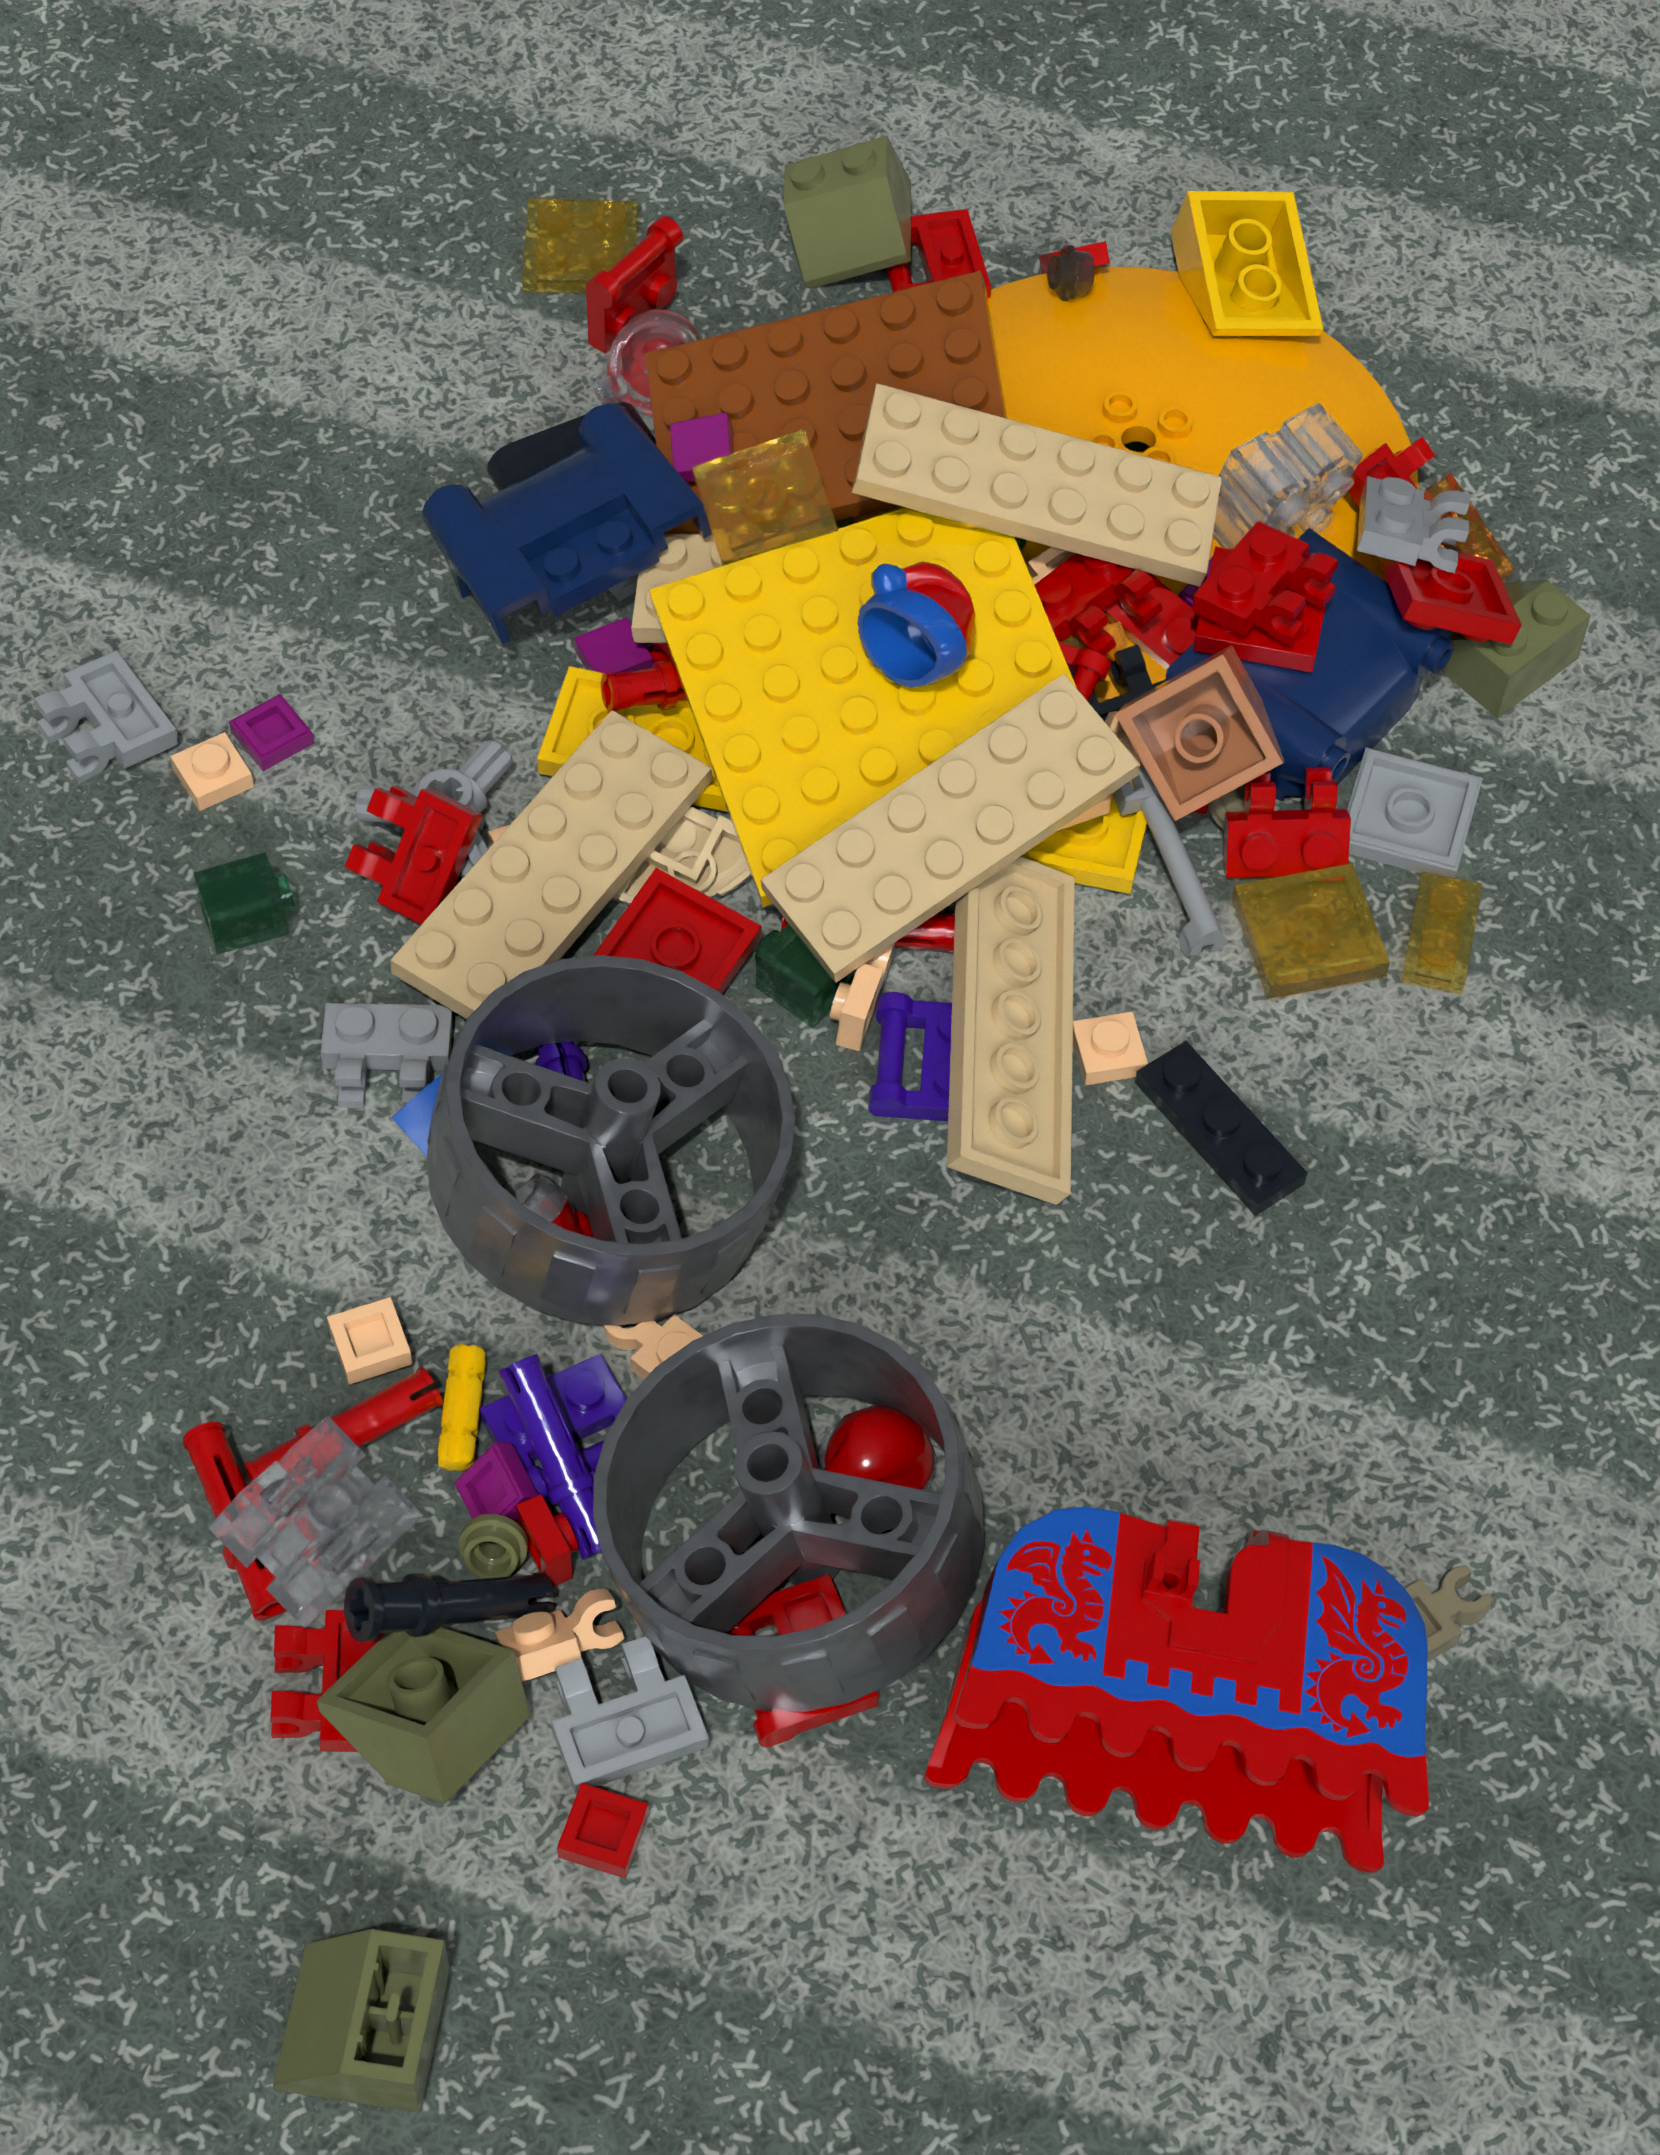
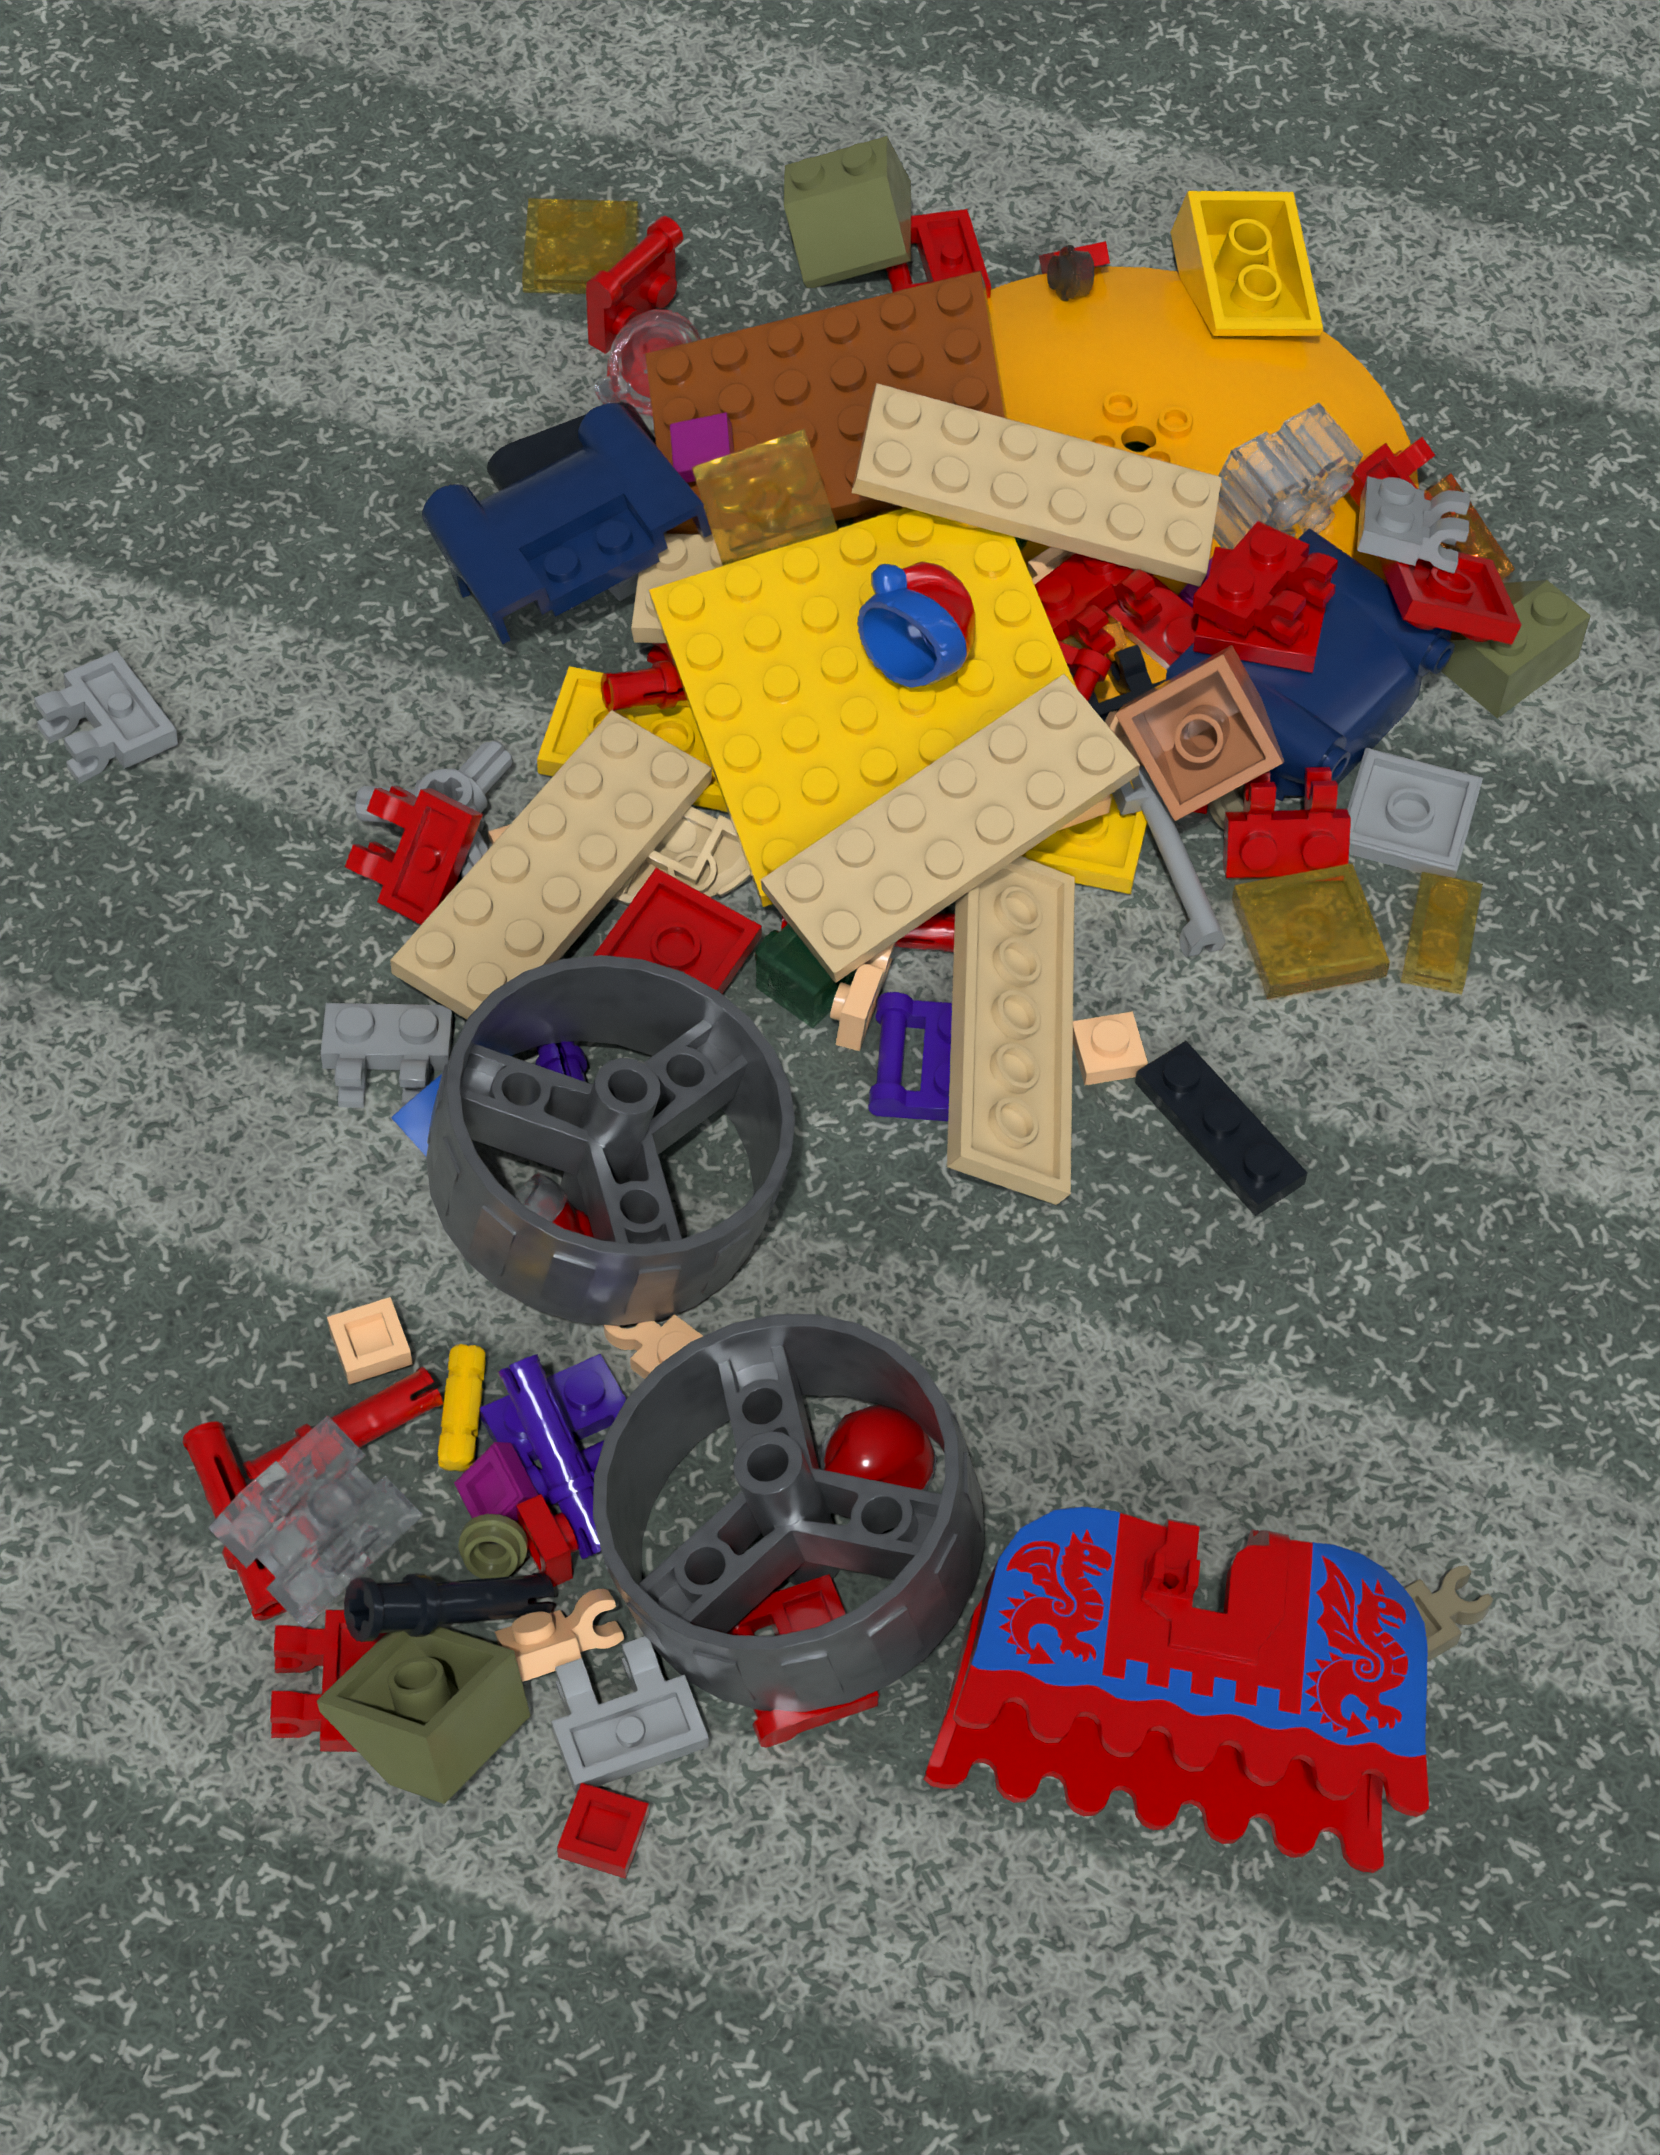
light nougat plate [170,732,254,811] -> none
clear green brick [193,852,295,955] -> none
magenta tile [229,694,314,771] -> none
olive slope [273,1929,450,2113] -> none
magenta tile [574,617,653,673] -> none

